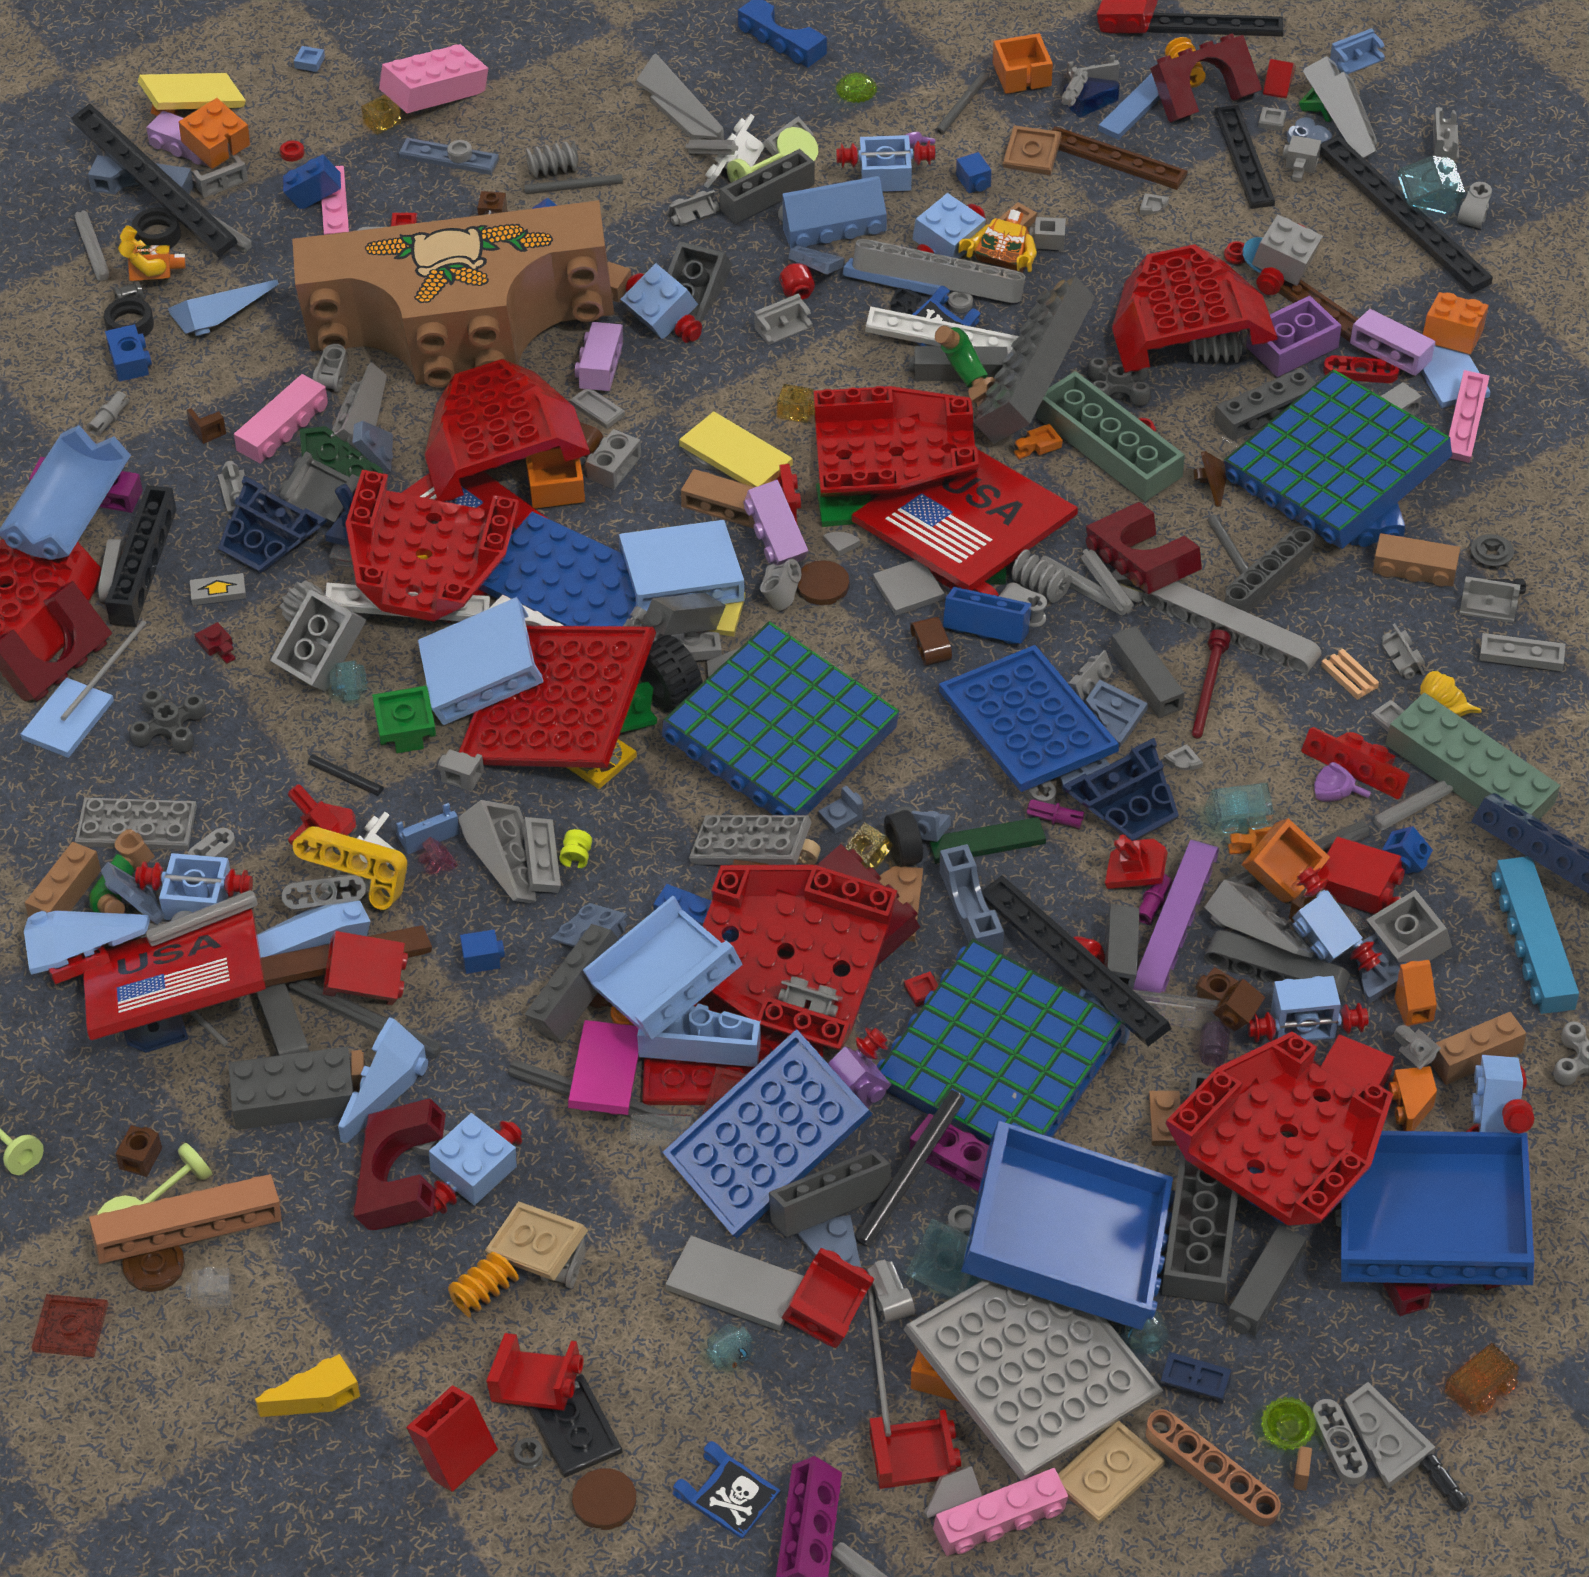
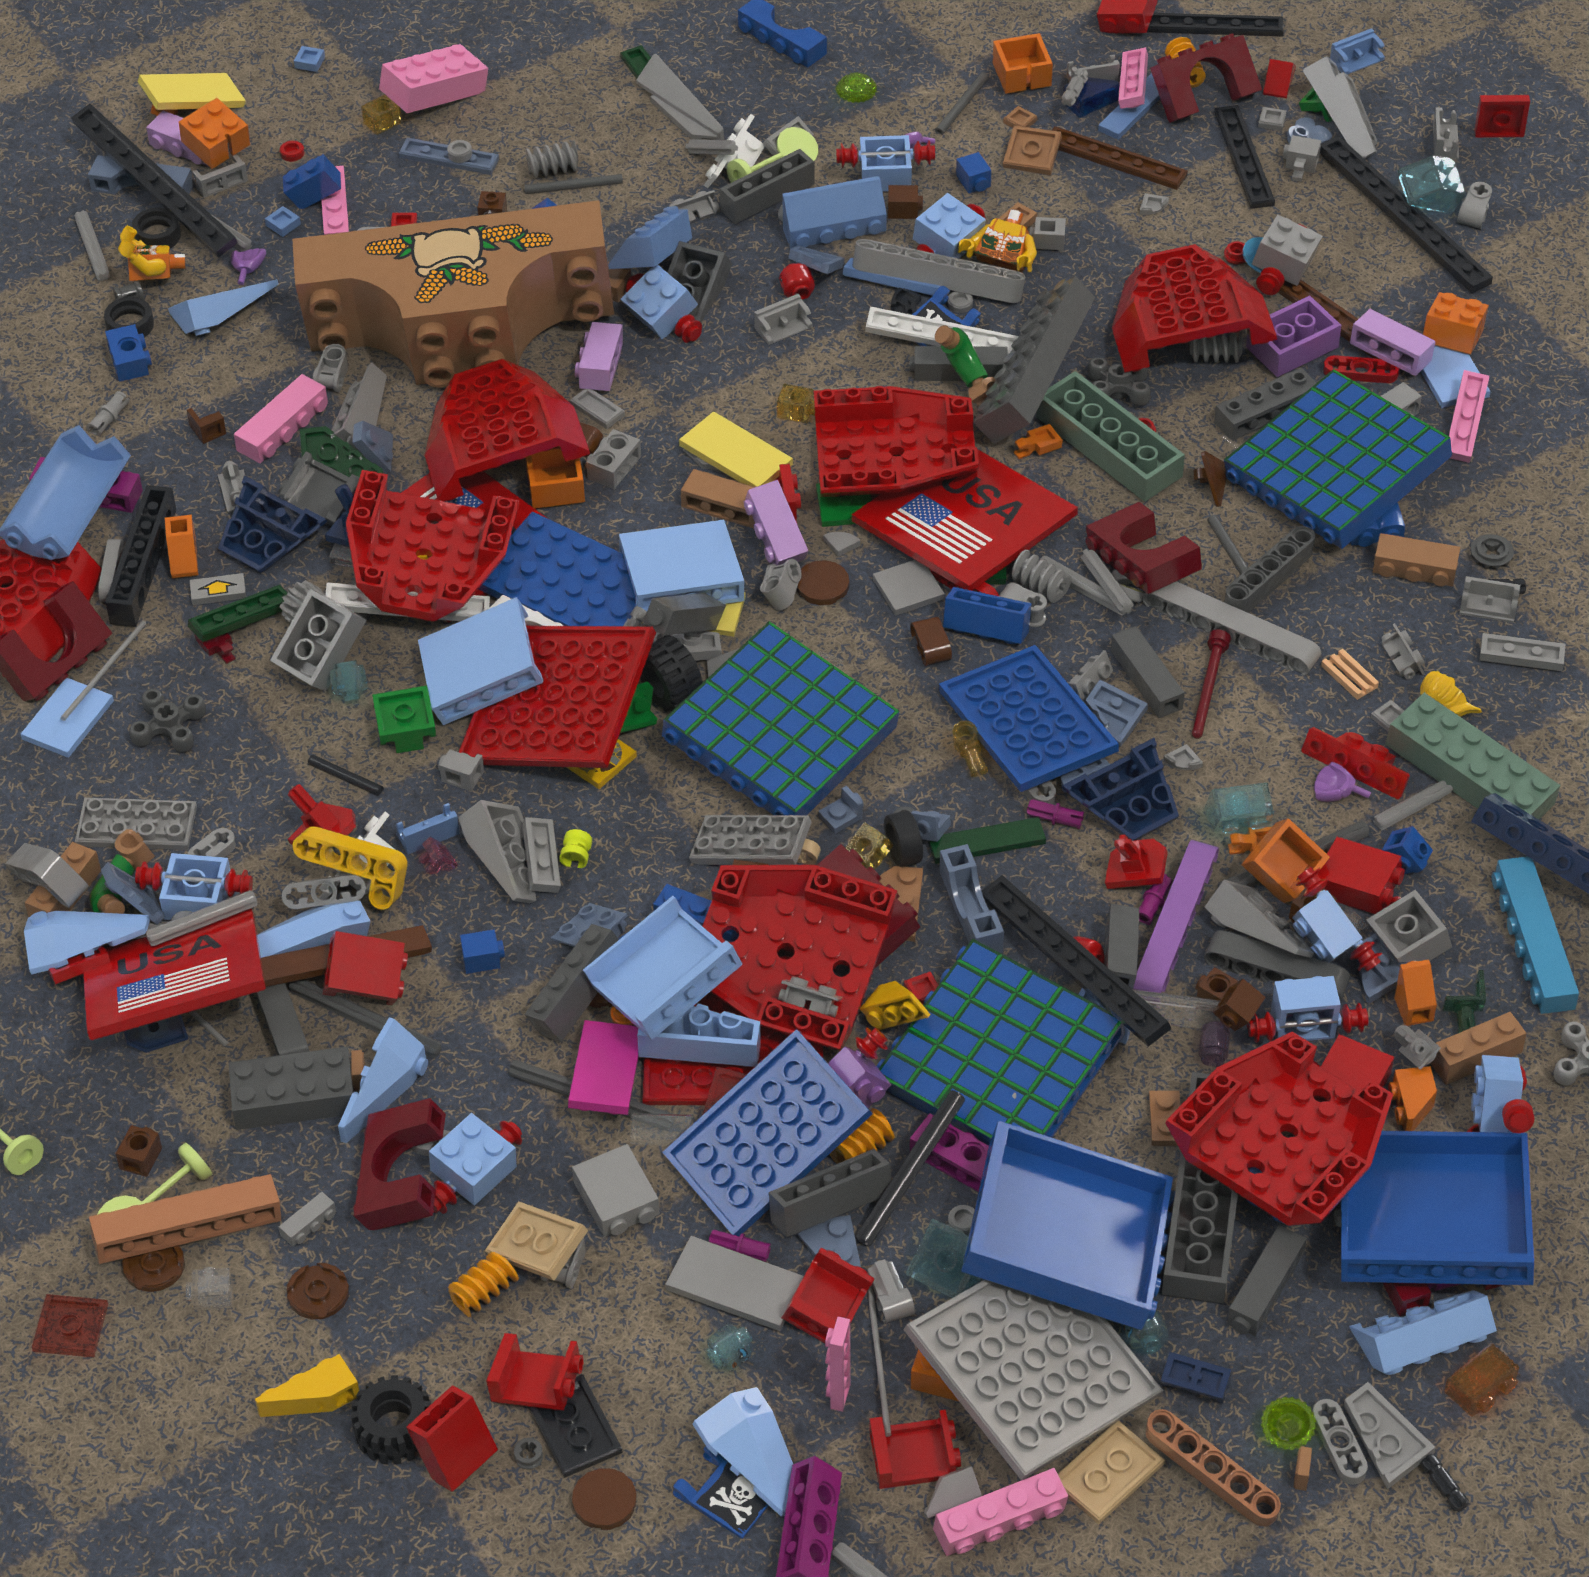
none -> light grey beam [5,843,89,908]
none -> orange slope [165,515,199,578]
none -> dark green tile [188,585,287,642]
none -> medium lavender piece [230,248,266,285]
none -> medium blue plate [265,206,301,237]
none -> light grey piece [279,1192,336,1246]
none -> reddish brown tile [287,1263,349,1320]
none -> black tyre [351,1375,431,1465]
none -> light grey brick [572,1144,660,1237]
none -> medium blue slope [608,206,692,269]
none -> dark green tile [620,45,651,79]
none -> light blue wedge [692,1387,793,1517]
none -> magenta axle [709,1230,771,1262]
none -> bright pink plate [825,1317,851,1412]
none -> light orange piece [830,1108,895,1164]
none -> yellow slope [860,981,931,1030]
none -> reddish brown brick [888,185,923,219]
none -> clear yellow pin [952,720,988,778]
none -> medium nougat tile [1003,106,1037,128]
none -> bright pink plate [1118,47,1148,109]
none -> light blue wedge [1349,1290,1497,1375]
none -> clear green bracket [1442,970,1486,1033]
none -> red tile [1474,95,1530,138]

